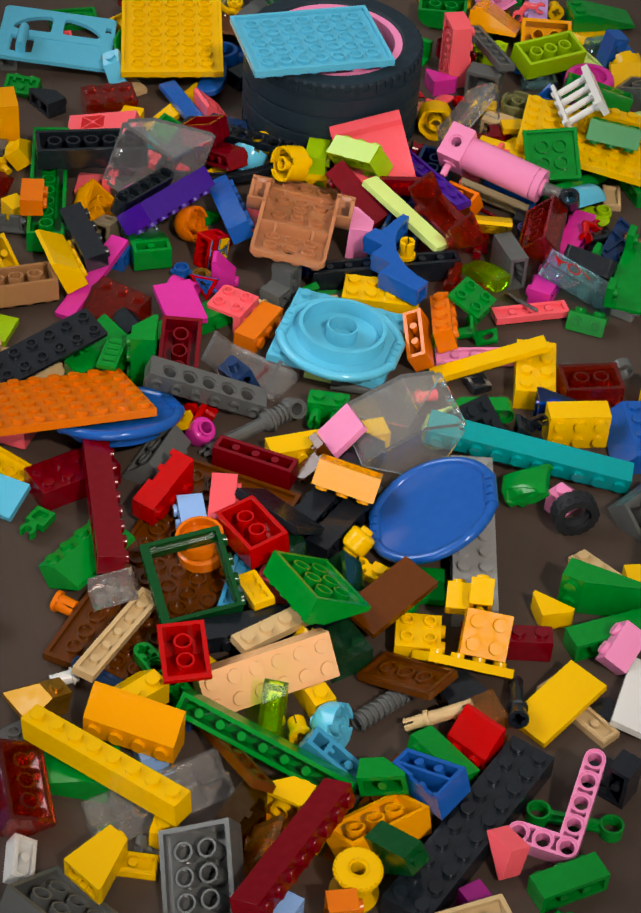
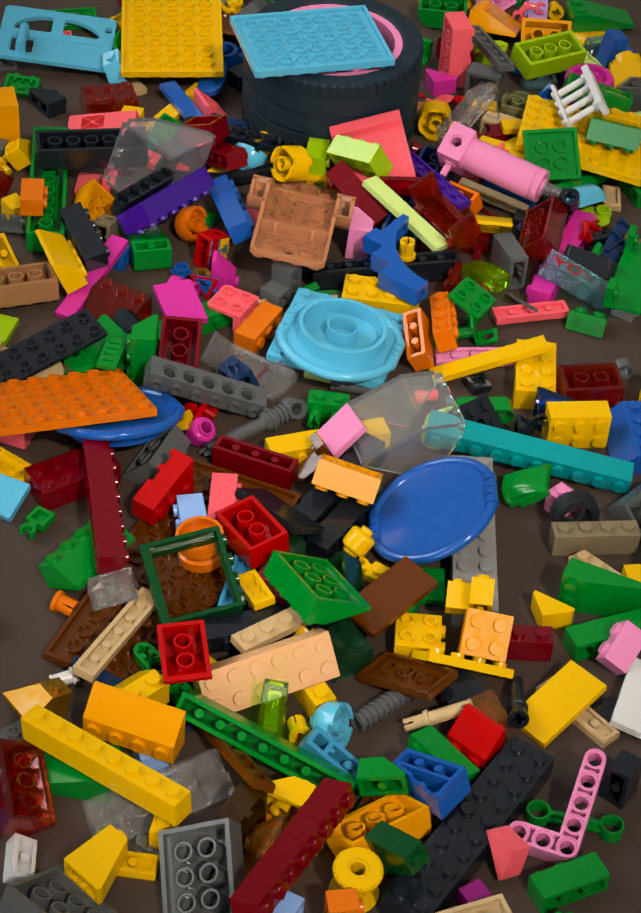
none -> dark tan brick [548,520,641,556]

